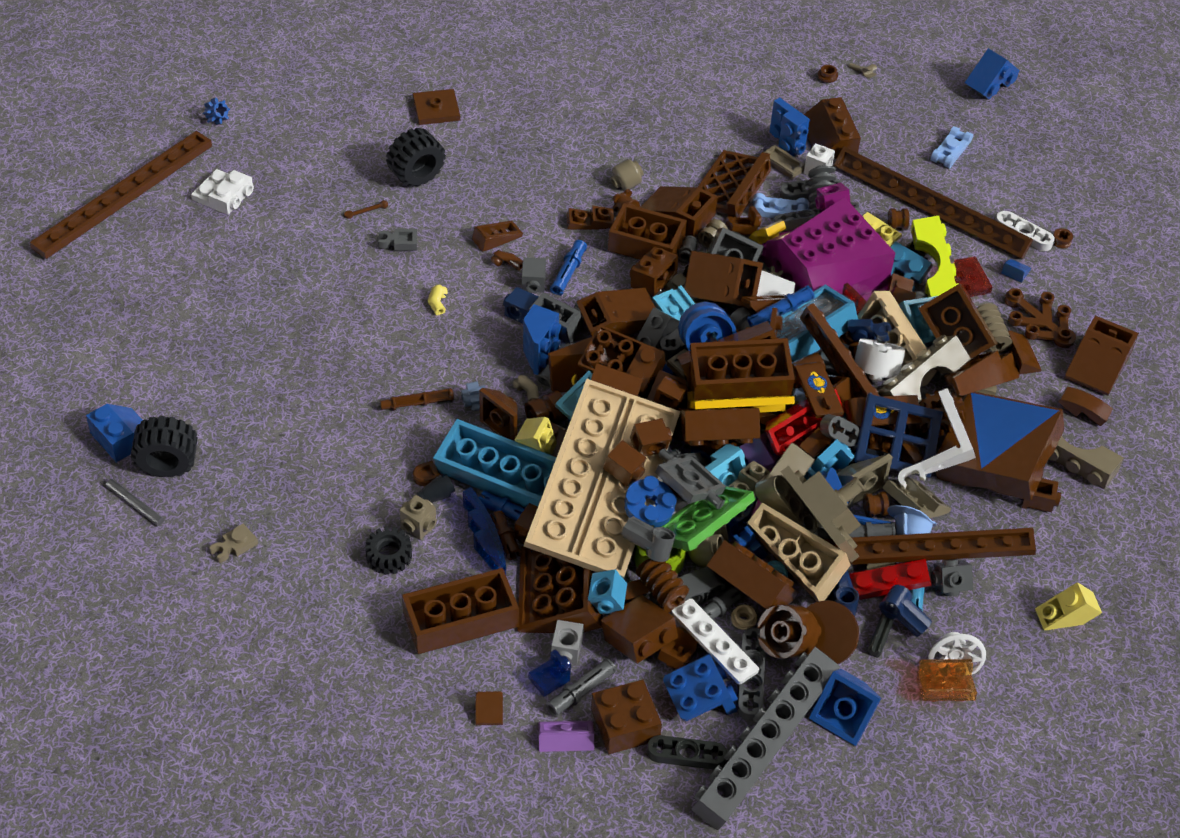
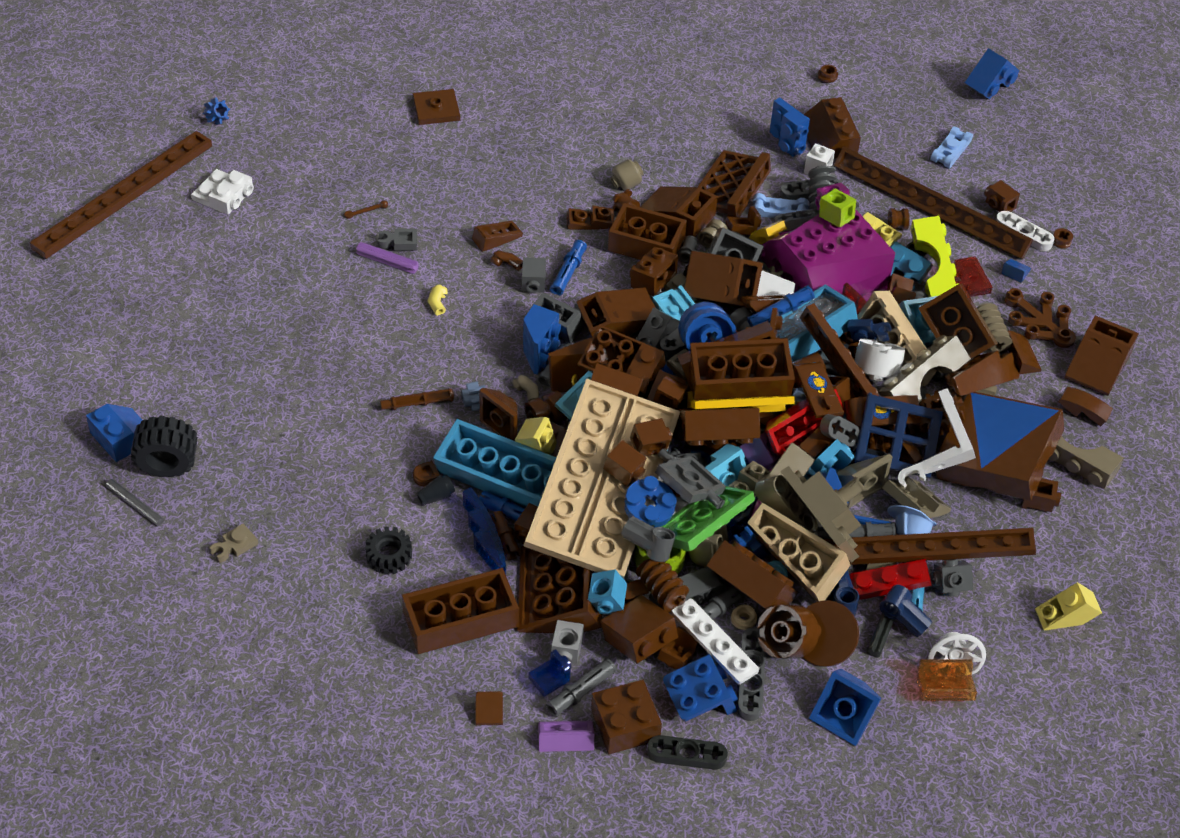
black tyre [386,128,446,187] -> none
dark tan brick [400,495,437,540] -> none
dark blue brick [503,287,539,324] -> none
dark grey brick [691,647,841,830] -> none
dark tan tile [764,145,805,179] -> none
dark tan hand [849,63,877,79] -> none
reddish brown wheel [863,491,889,518] -> none
none -> medium lavender axle [356,242,419,274]
none -> lime brick [819,188,856,227]
none -> reddish brown brick [984,180,1020,212]

